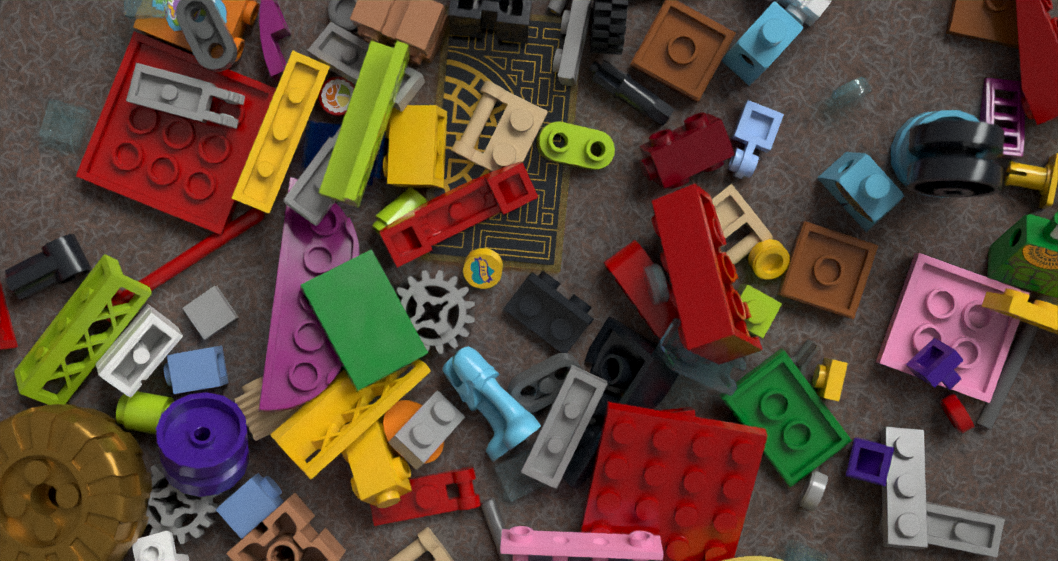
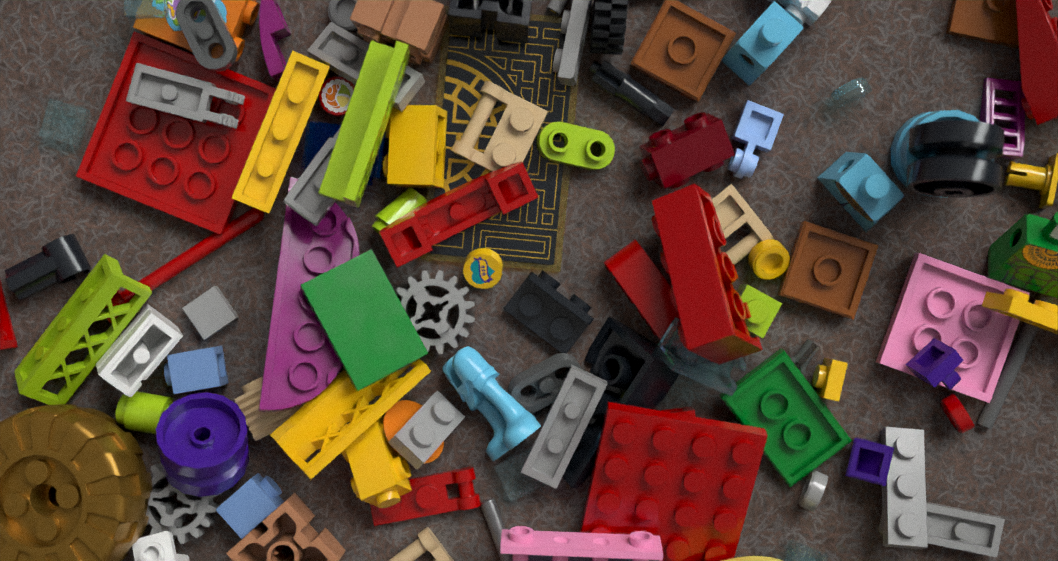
clear light blue tile [643,264,669,306] -> none

